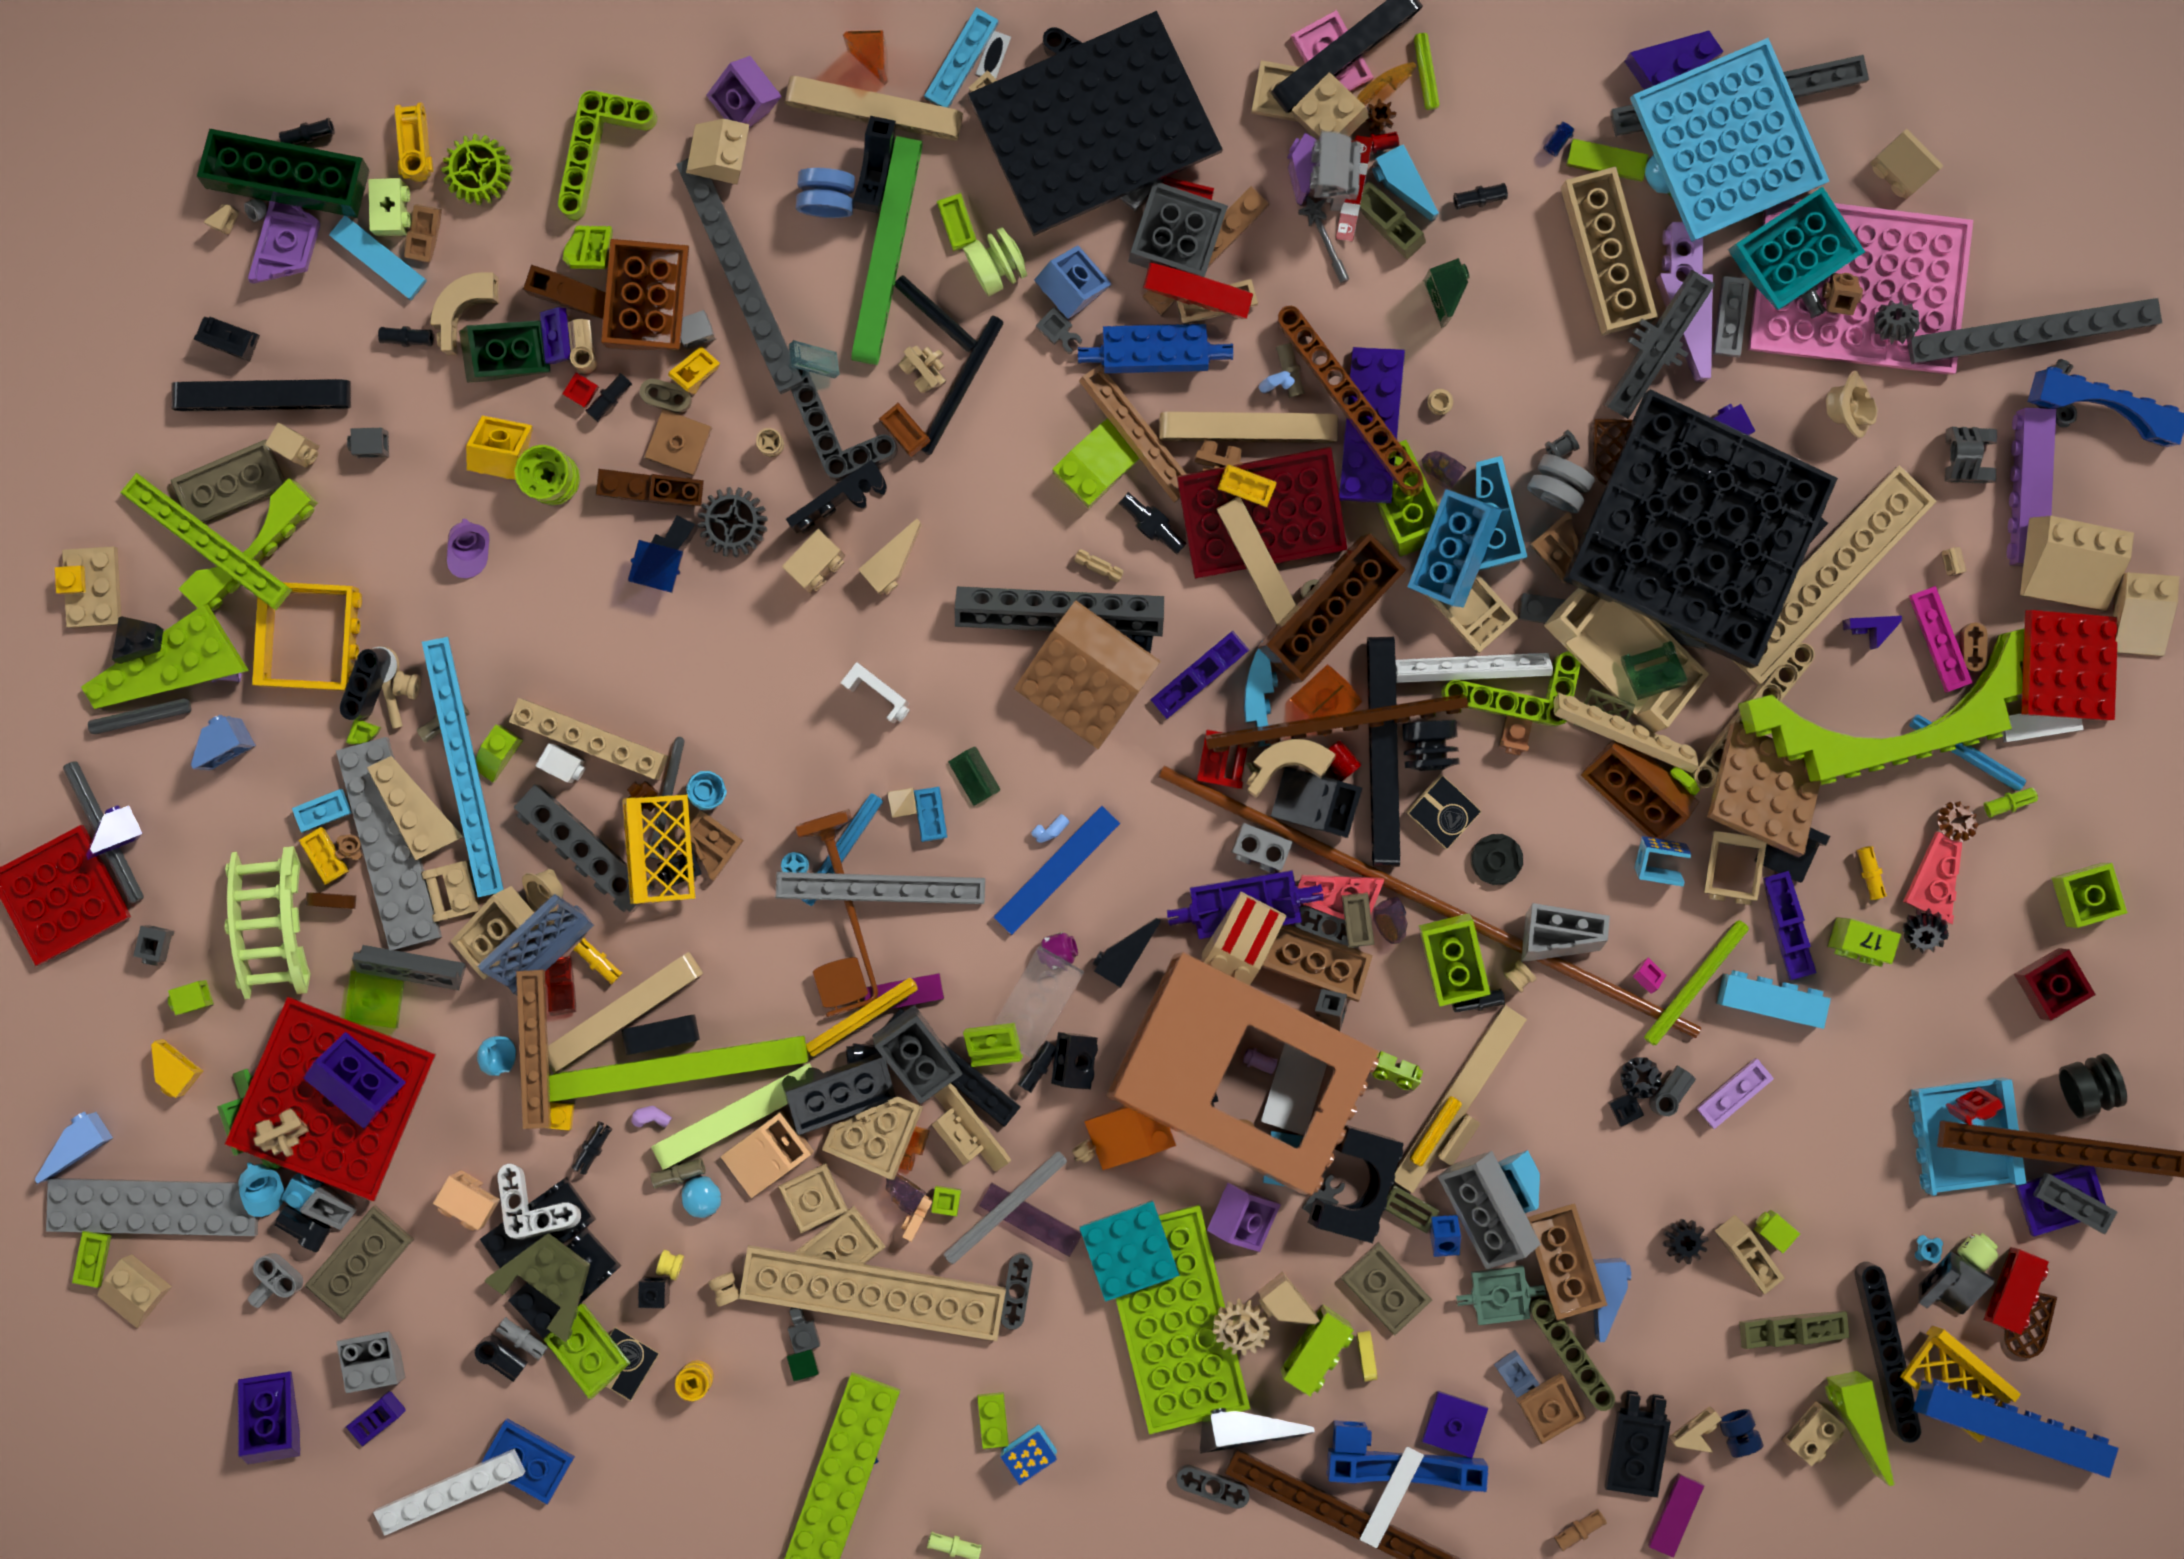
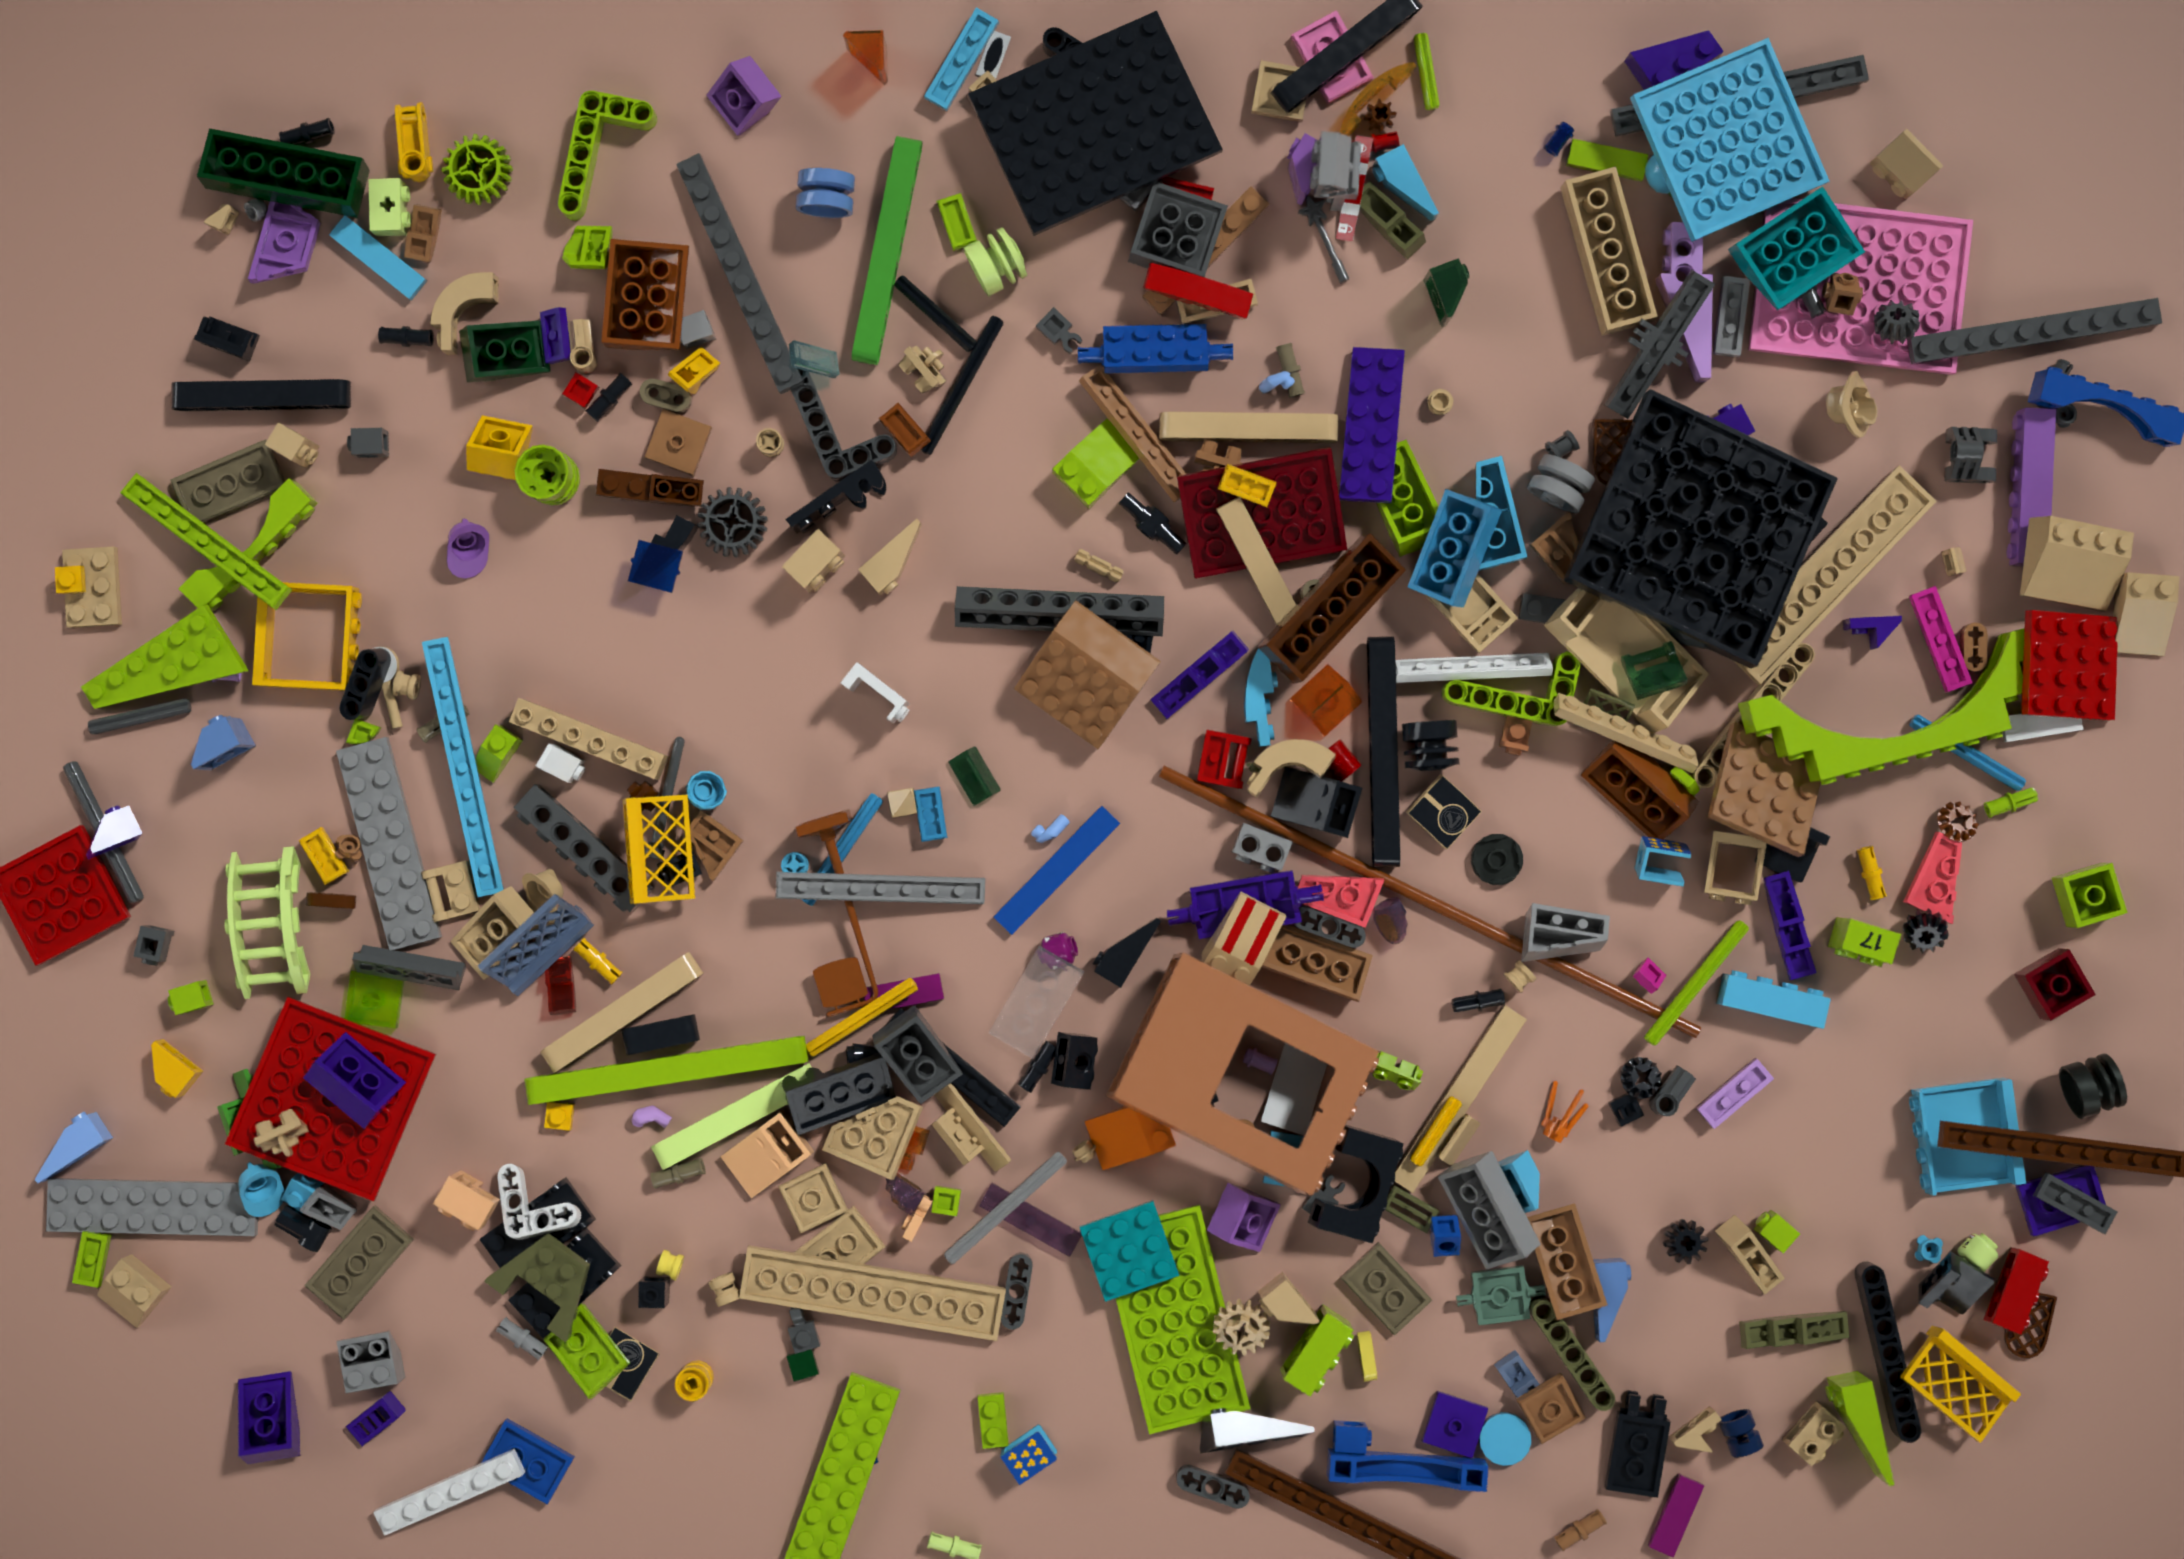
black wing [112,616,164,664] -> none
light grey beam [248,1253,303,1308] -> none
medium azure plate [292,789,352,833] -> none
tan wing [367,756,463,861] -> none
black piece [475,1335,528,1382] -> none
medium azure hair [477,1036,516,1076] -> none
medium nougat plate [516,970,551,1129] -> none
reddish brown slope [523,265,606,319] -> none
black pin [572,1121,612,1175] -> none
medium azure hair [682,1176,721,1218] -> none
tan slope [686,118,749,185] -> none
tan beam [784,76,963,140] -> none
black arch [852,116,896,213] -> none
lime plate [963,1023,1023,1067] -> none
medium blue slope [1034,245,1112,319] -> none
reddish brown plate [1205,694,1468,752] -> none
dark orange beam [1278,305,1424,496] -> none
tan brick [1292,72,1369,140] -> none
dark grey brick [1315,989,1347,1031] -> none
dark tan tile [1342,892,1375,948] -> none
white sticker [1360,1447,1424,1548] -> none
lime brick [1418,913,1491,1007] -> none
rock [1422,451,1466,490] -> none
black pin [1453,183,1508,210] -> none
blue brick [1913,1379,2119,1478] -> none
red plate [1946,1087,2004,1126] -> none
none -> medium azure tile [1479,1412,1531,1466]
none -> orange plant [1541,1081,1589,1143]

